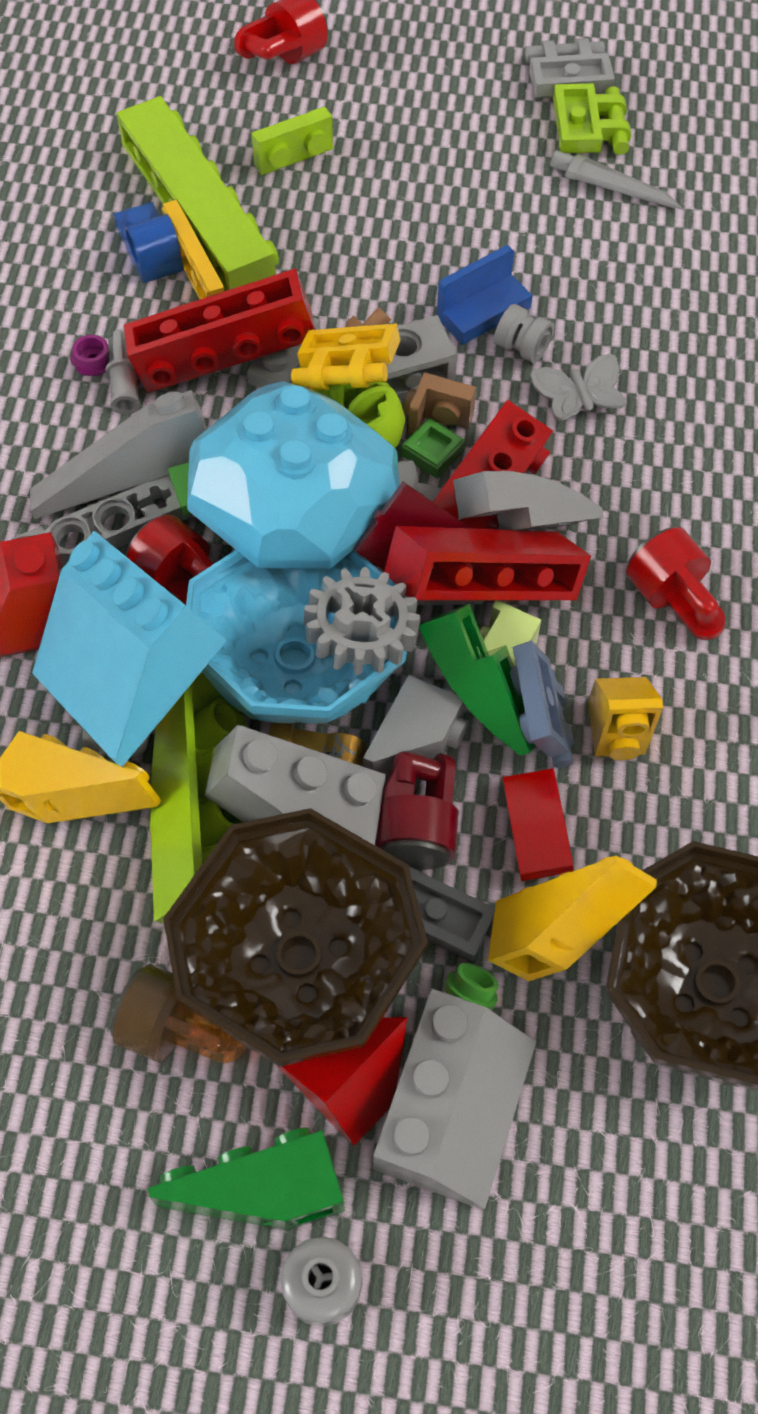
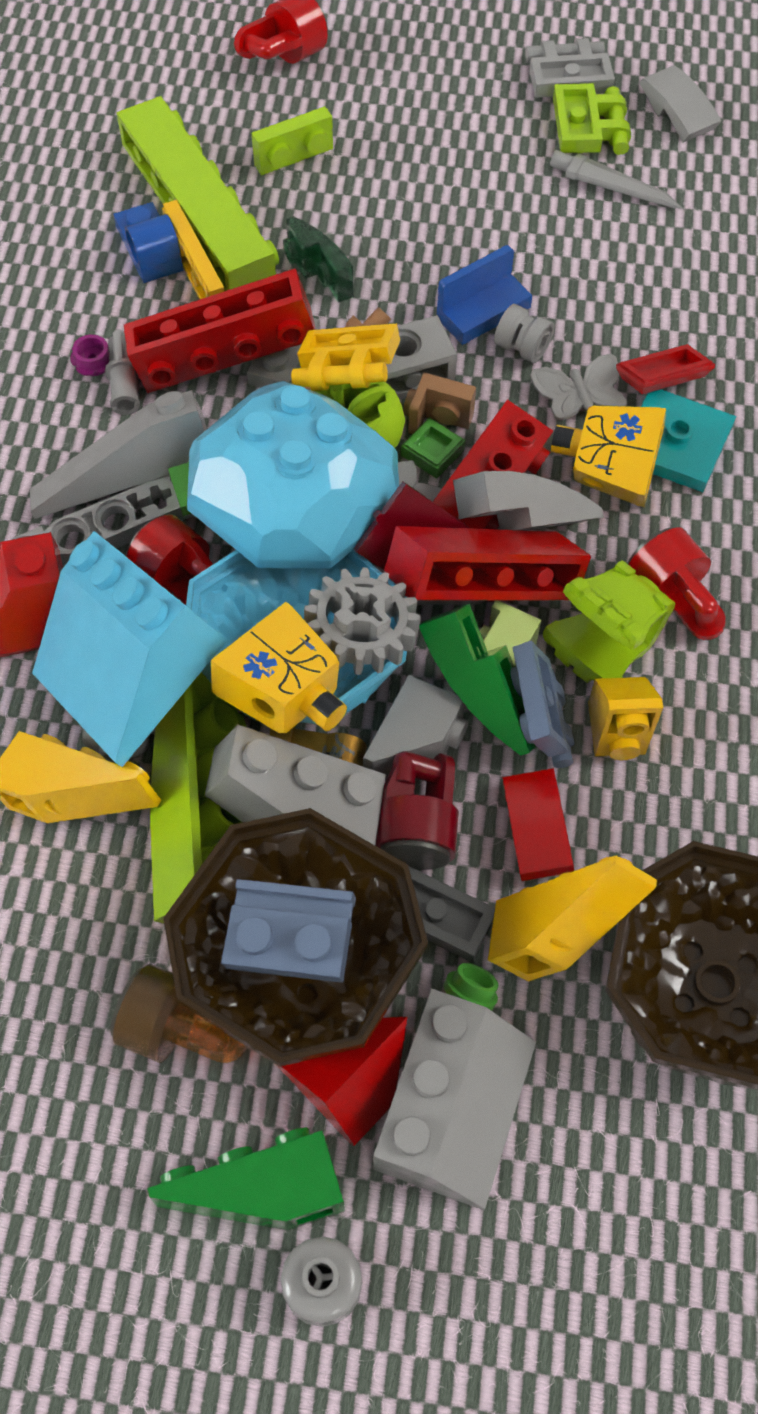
none -> yellow torso [211,602,347,733]
none -> sand blue plate [221,879,356,983]
none -> clear green slope [283,216,354,303]
none -> lime piece [543,560,676,683]
none -> yellow torso [551,406,666,507]
none -> red tile [616,344,715,395]
none -> light grey slope [640,65,722,143]
none -> teal plate [641,389,737,493]

